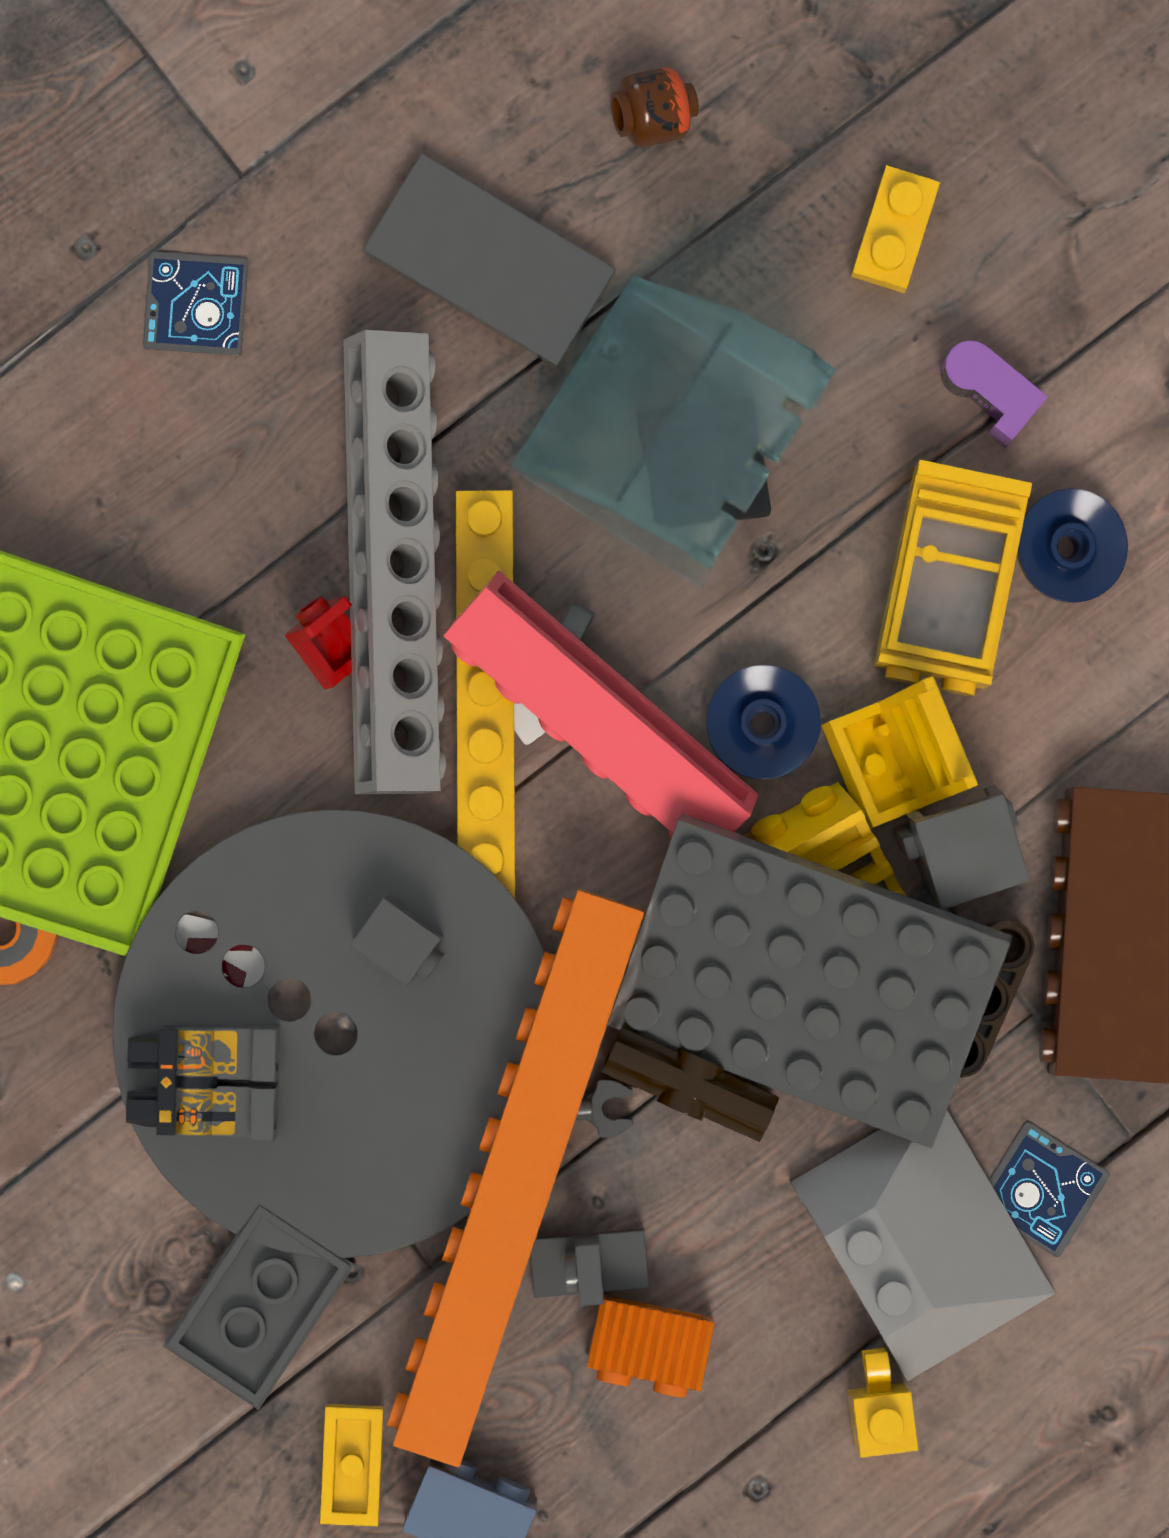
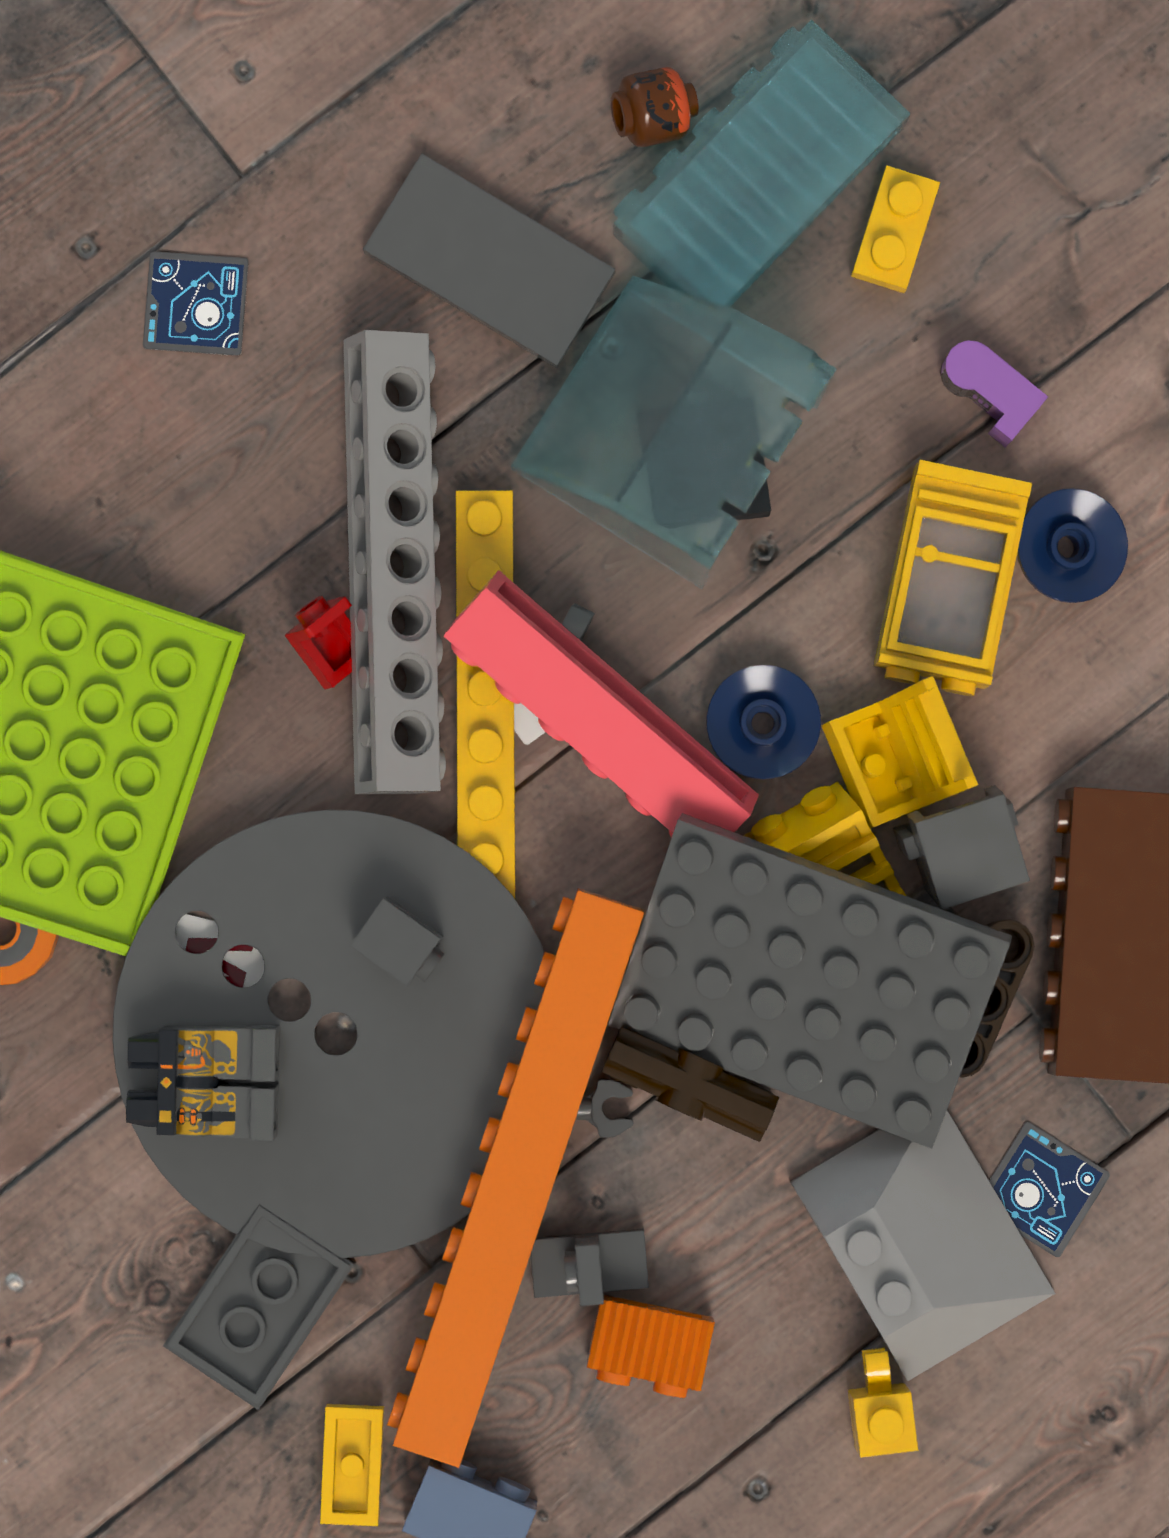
none -> clear light blue brick [613,19,910,328]

